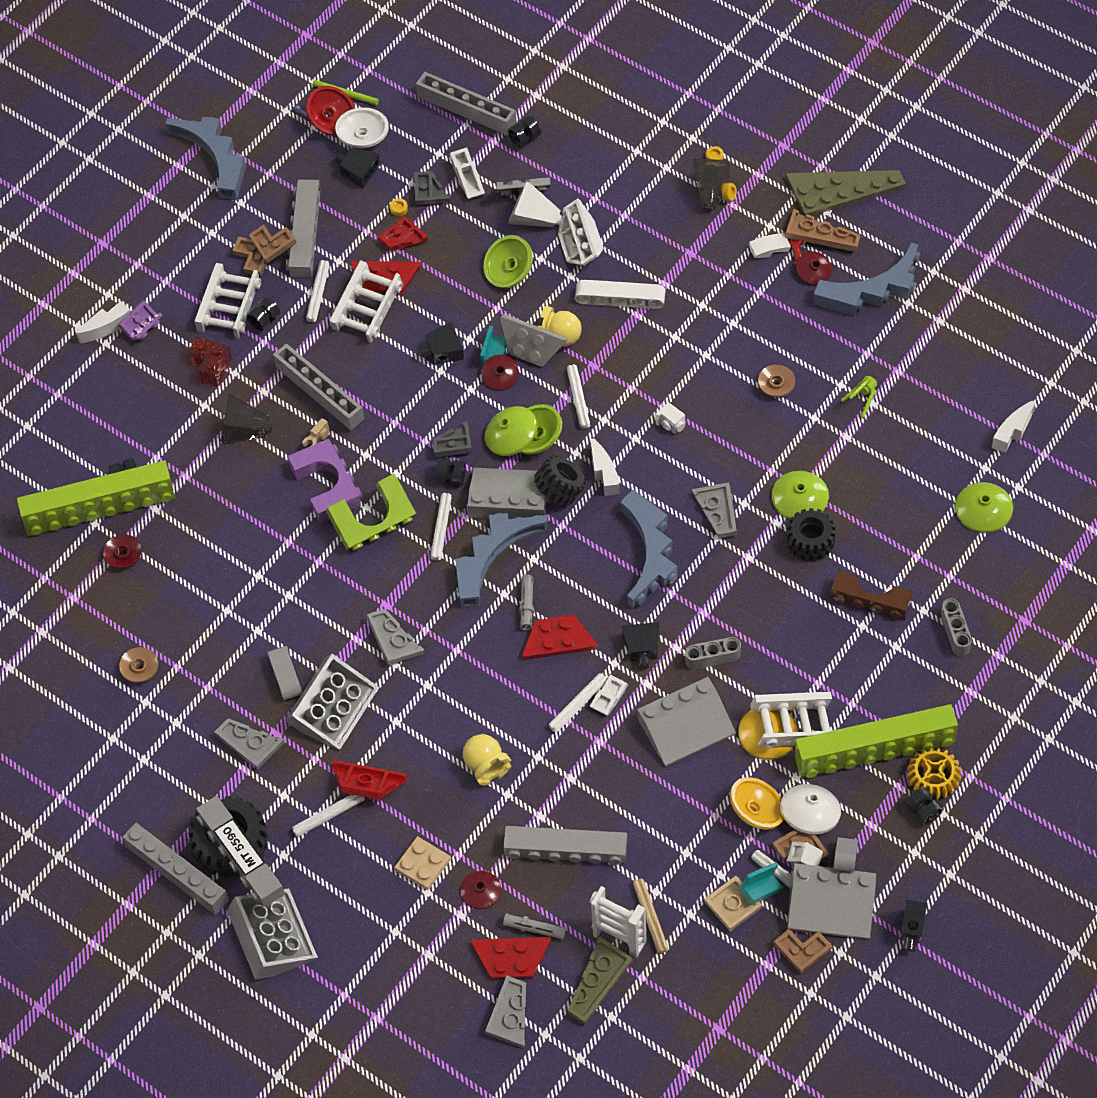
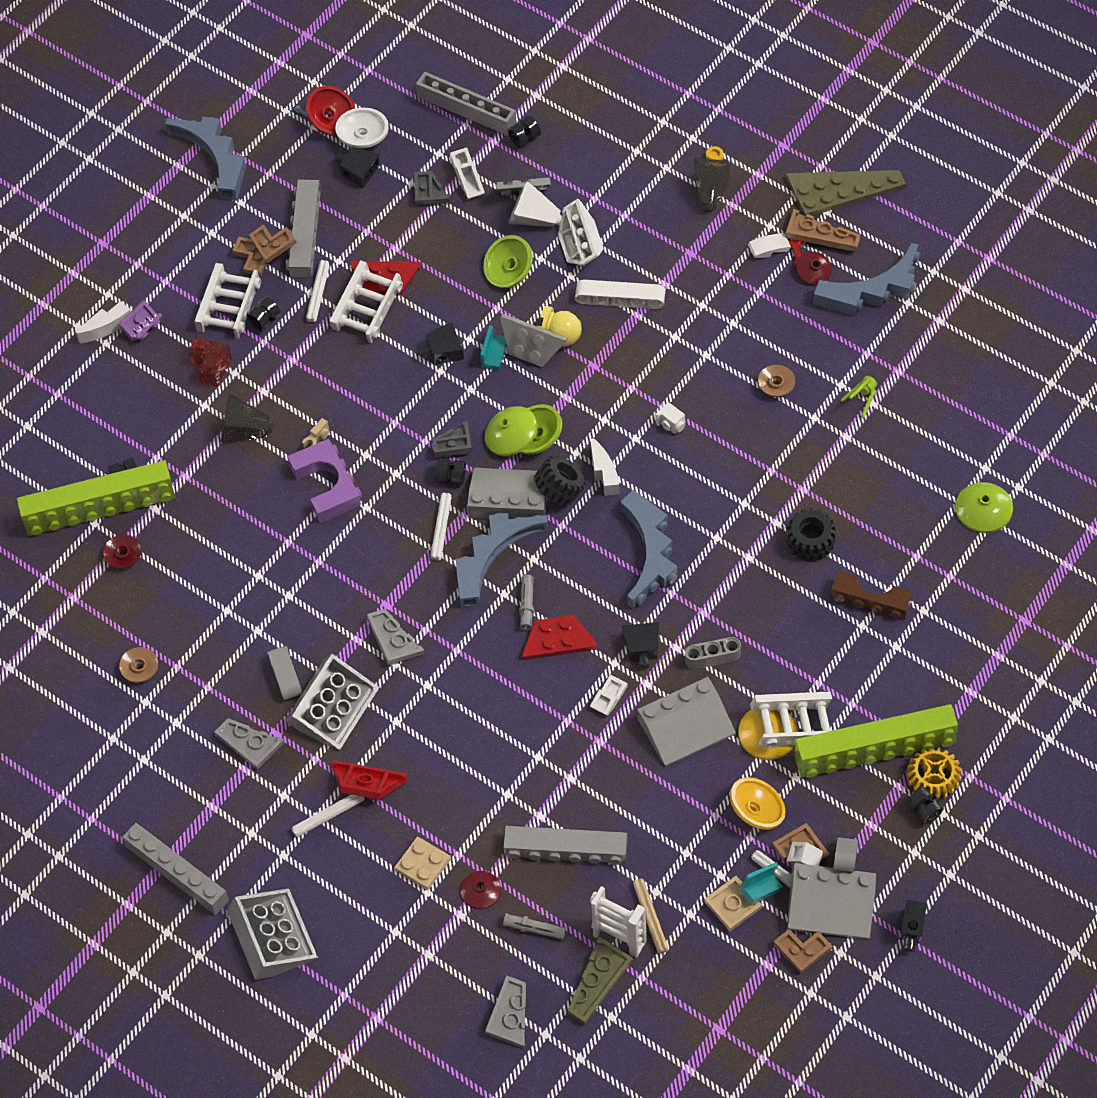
black tyre [188,796,268,877] -> none
light grey brick [196,795,284,907] -> none
light grey brick [273,343,364,430] -> none
lime bar [312,80,379,106] -> none
lime arch [326,473,416,551] -> none
red wing [378,216,428,251] -> none
yellow tile [390,198,408,217] -> none
light yellow tile [463,734,512,786] -> none
red wing [472,937,551,981] -> none
dark red dish [482,354,519,391] -> none
white axle [549,673,607,732] -> none
white axle [567,364,590,429] -> none
light grey wing [692,482,738,538] -> none
yellow tile [722,183,737,201] -> none
lime dish [772,471,829,519] -> none
white dish [780,784,841,834] -> none
light grey beam [941,598,972,656] -> none
white slope [992,401,1035,453] -> none

